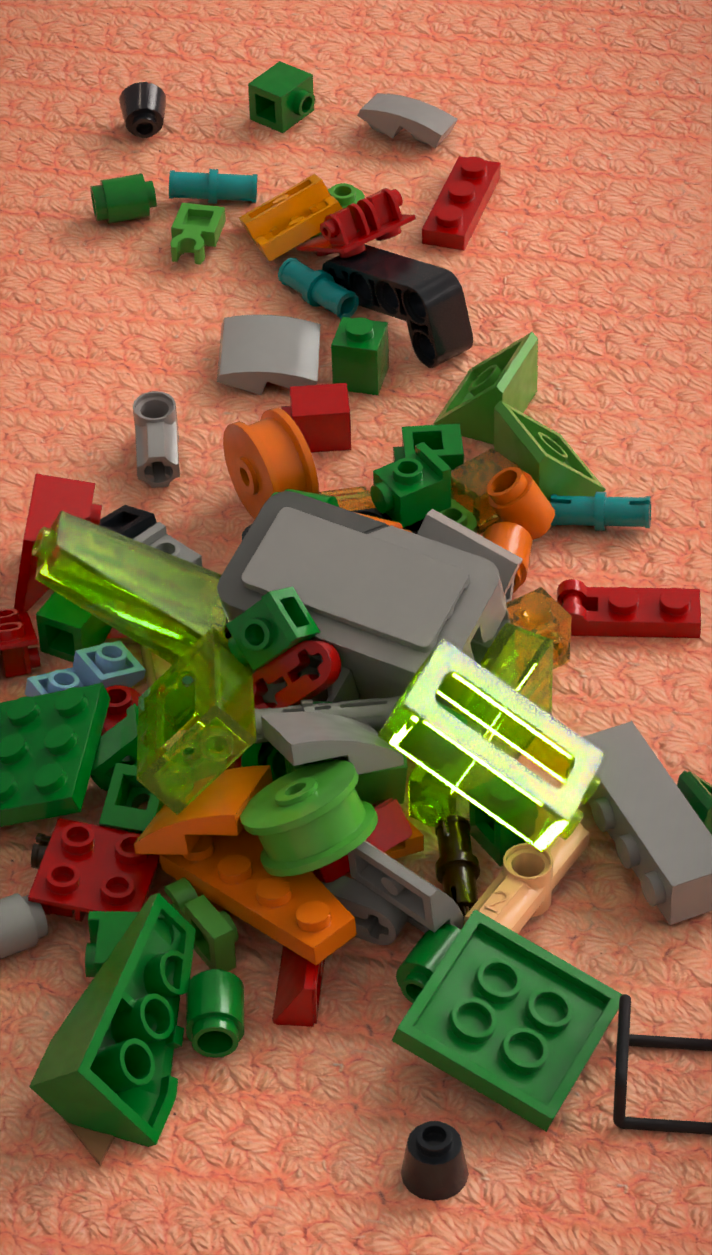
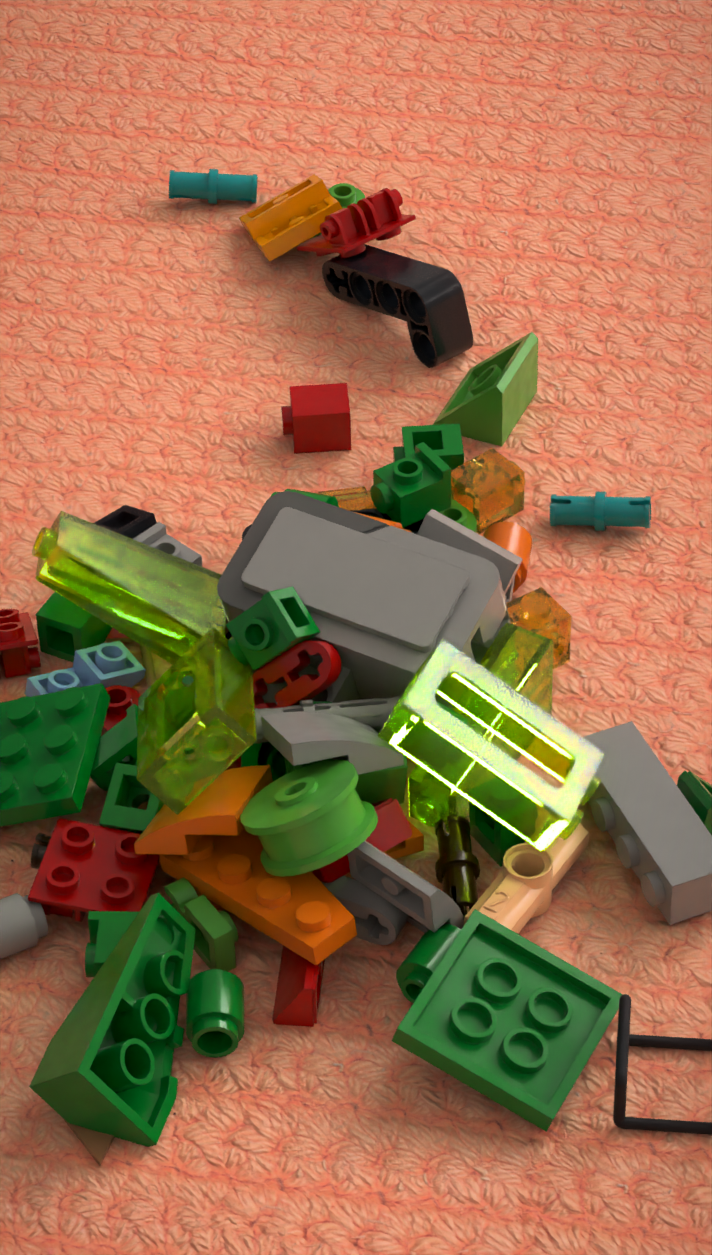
red slope [14,474,102,614] -> none
green brick [90,173,157,224] -> none
black hat [119,82,166,138] -> none
light grey piece [133,391,180,488] -> none
bright green plate [170,203,226,264] -> none
light grey slope [217,315,321,395] -> none
orange wheel [223,407,319,519] -> none
green brick [248,61,315,133] -> none
teal pin [278,258,359,319] -> none
green brick [331,317,389,395] -> none
light grey slope [357,93,458,148] -> none
black hat [401,1121,469,1201] -> none
red plate [422,156,501,251] -> none
orange brick [487,467,555,540] -> none
bright green slope [494,400,606,503] -> none
red plate [557,579,701,638] -> none

